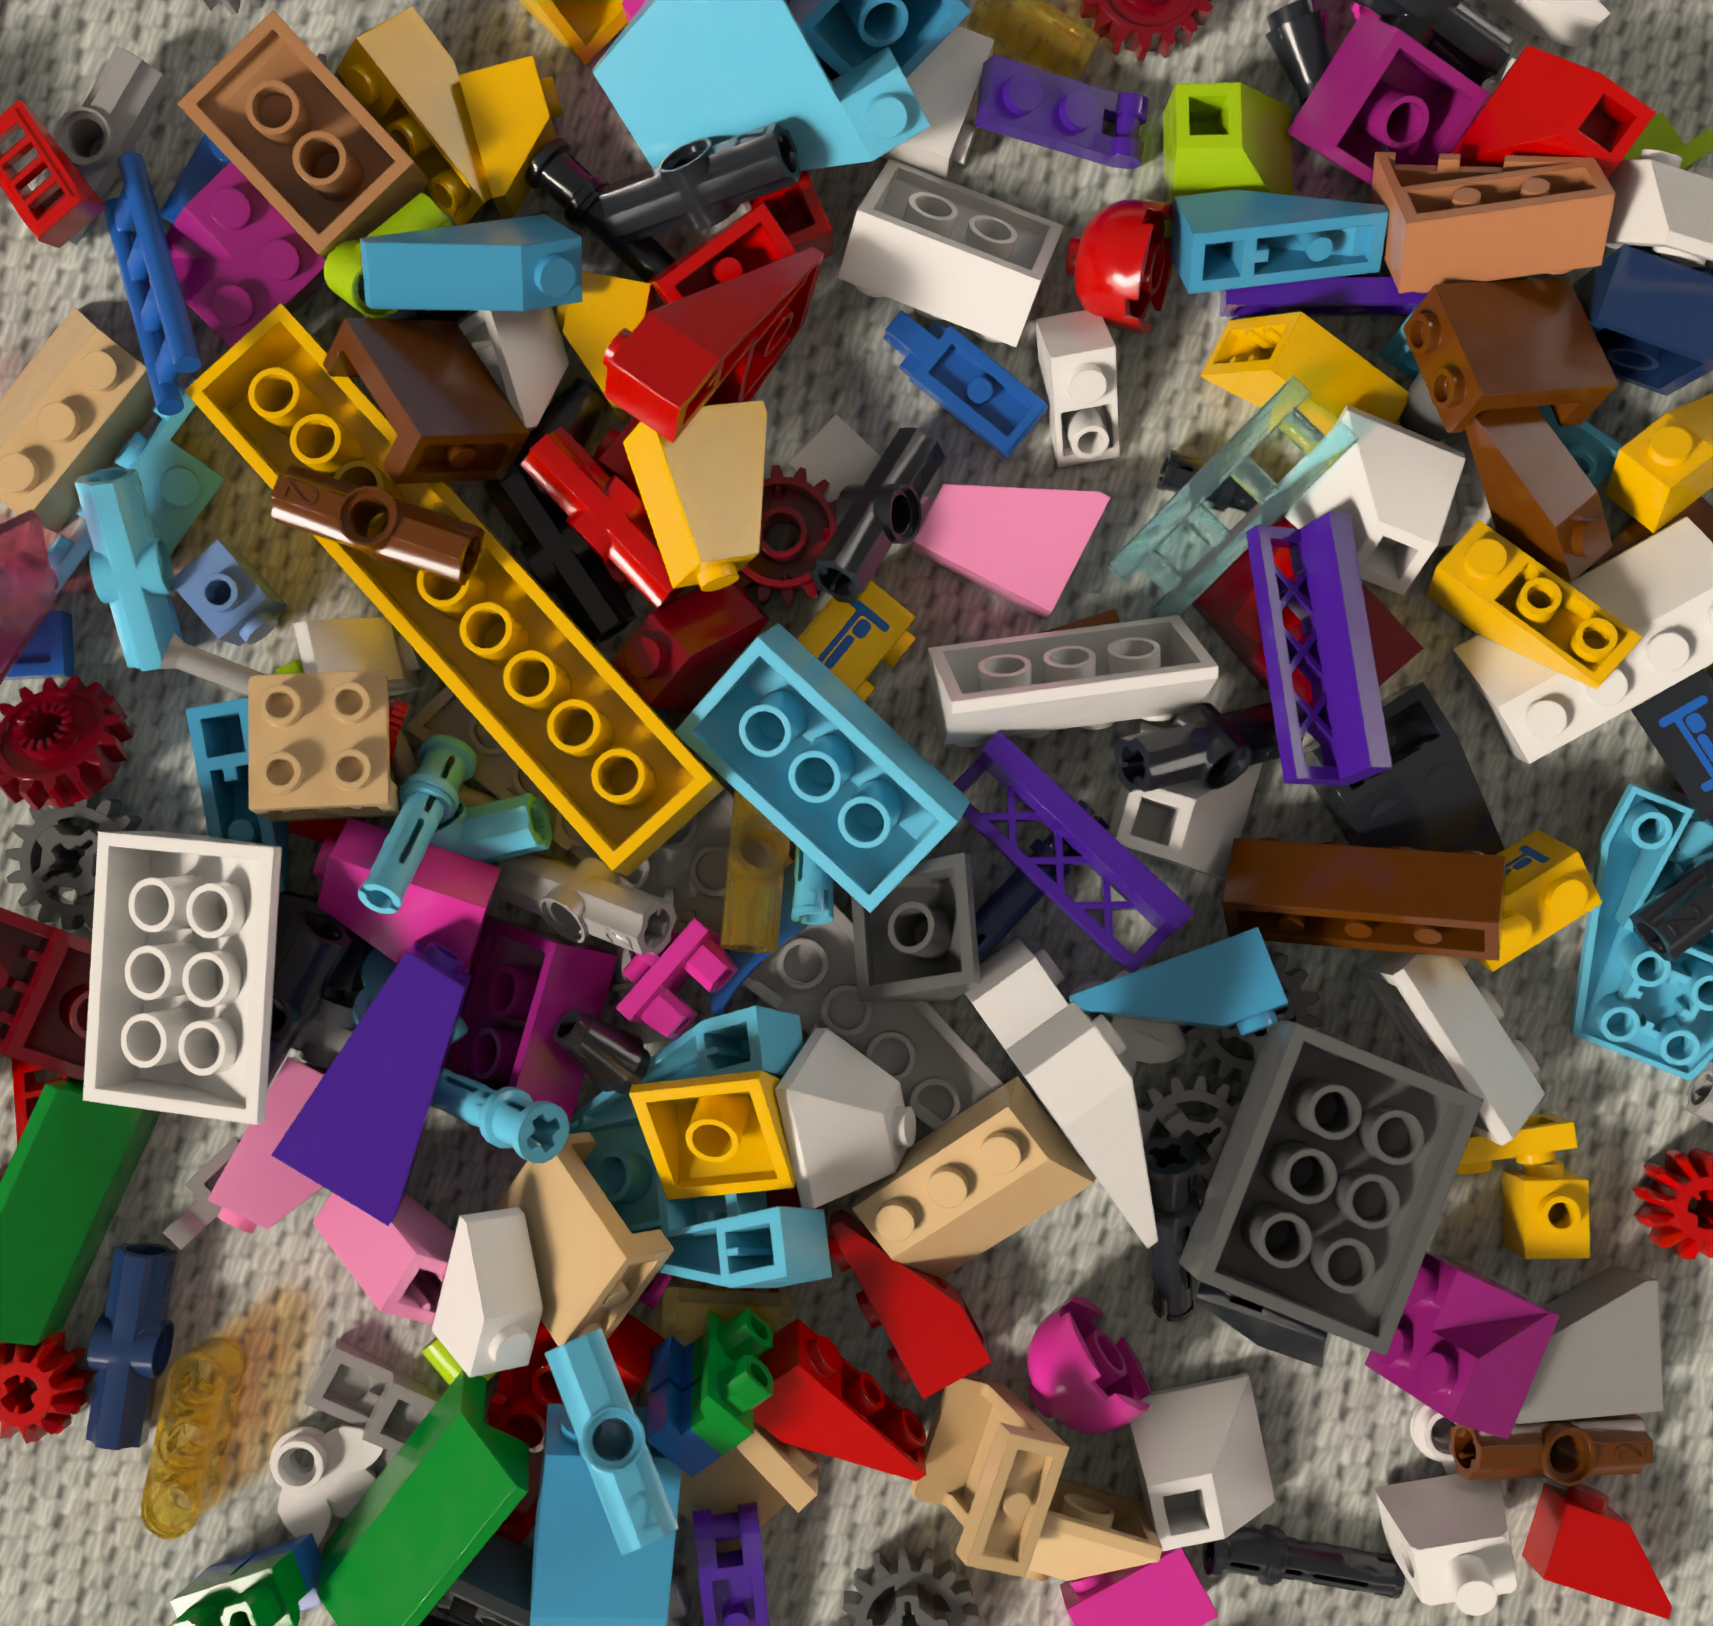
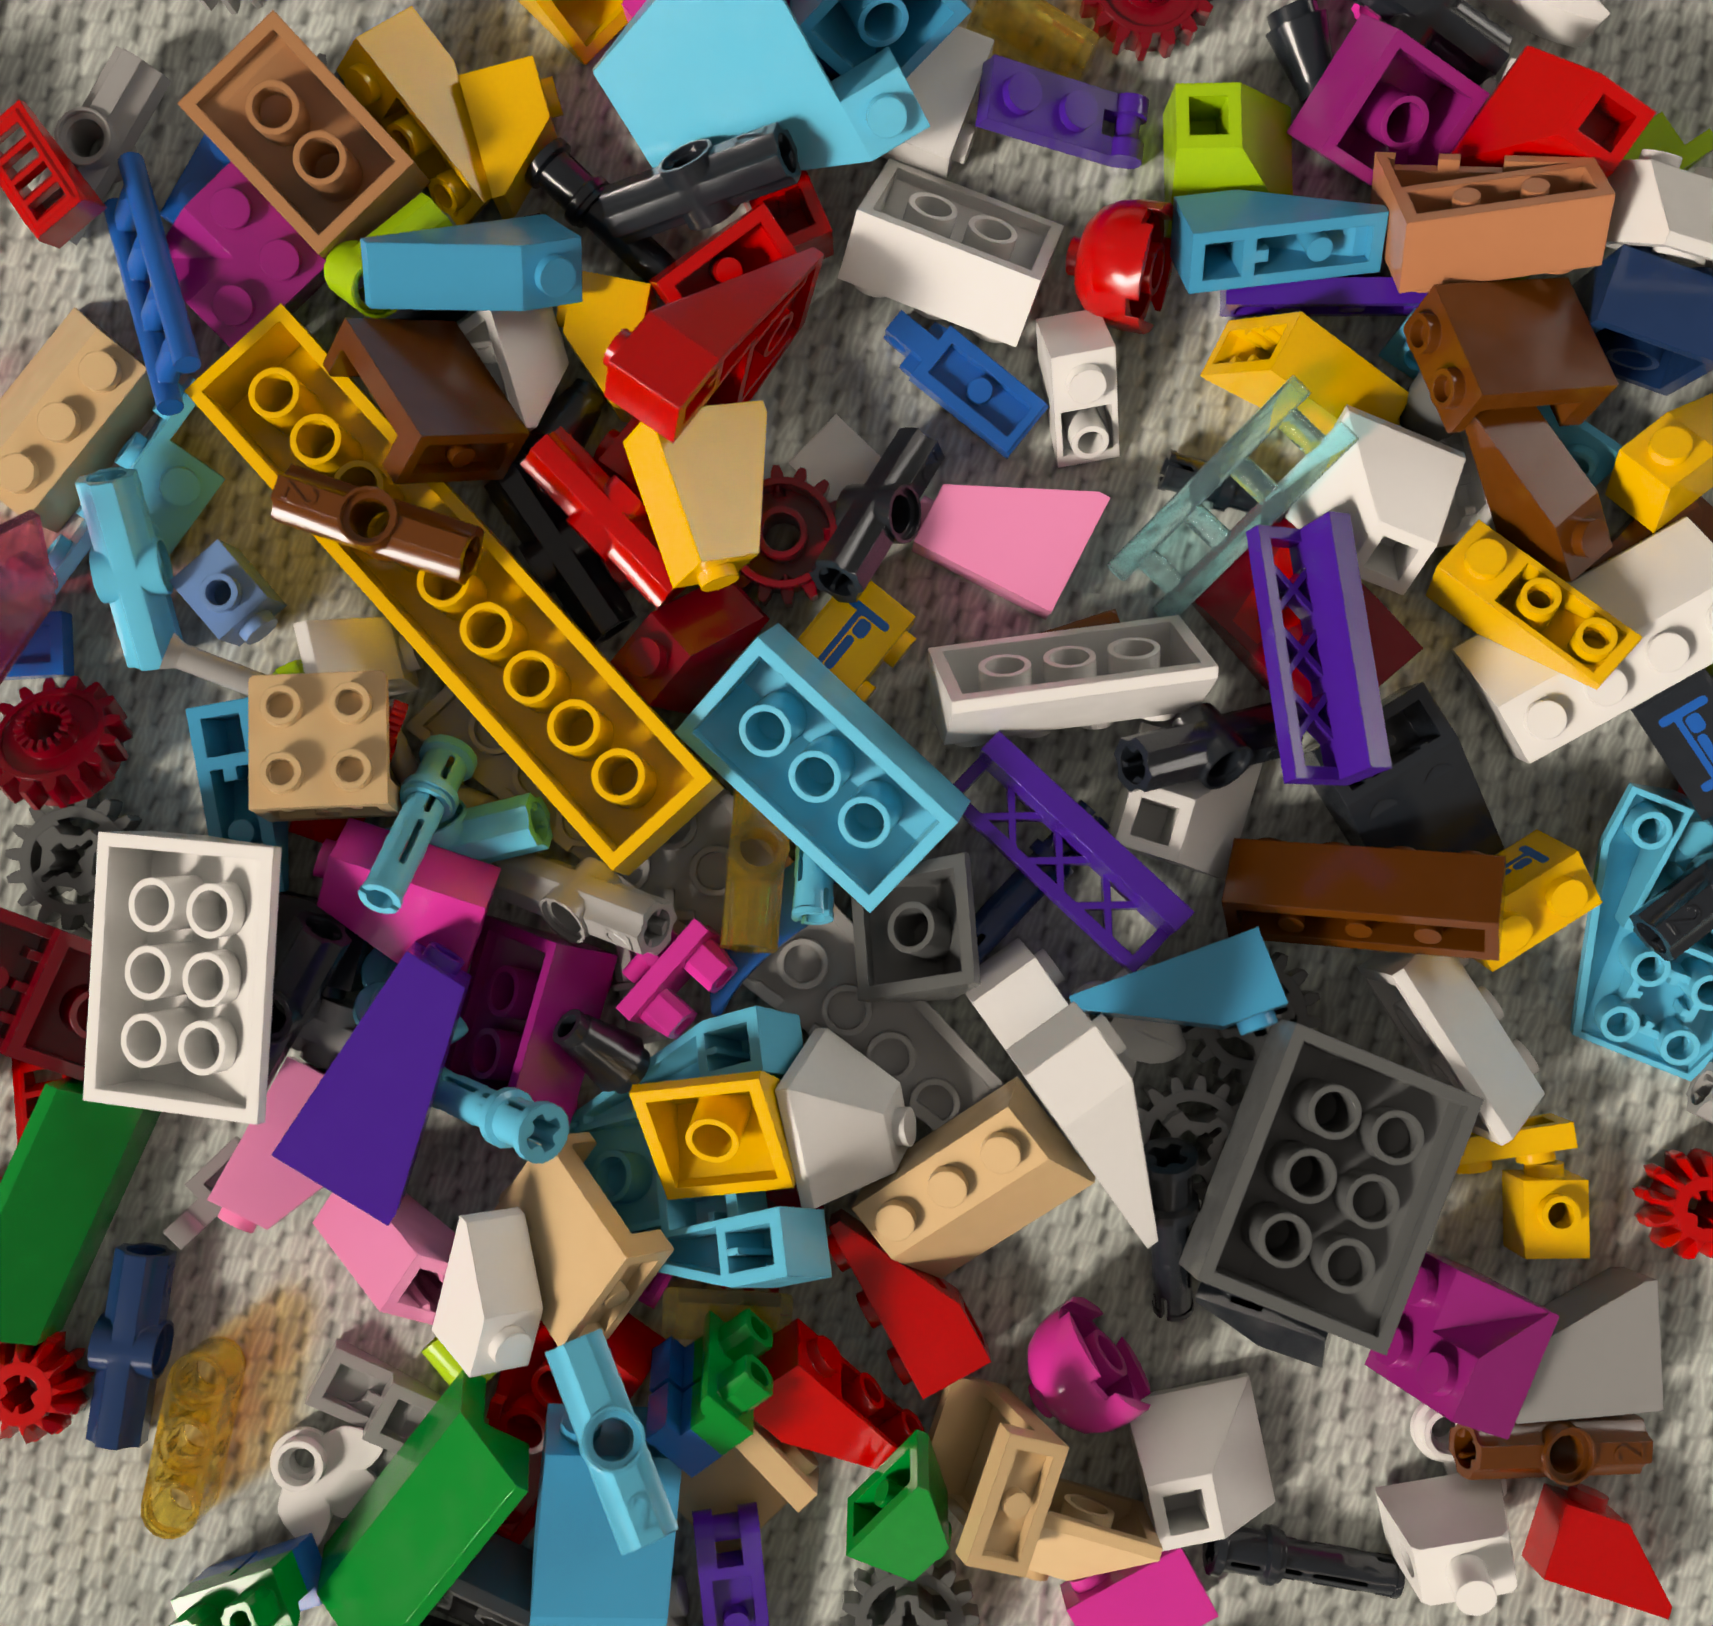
none -> green slope [846,1429,952,1581]

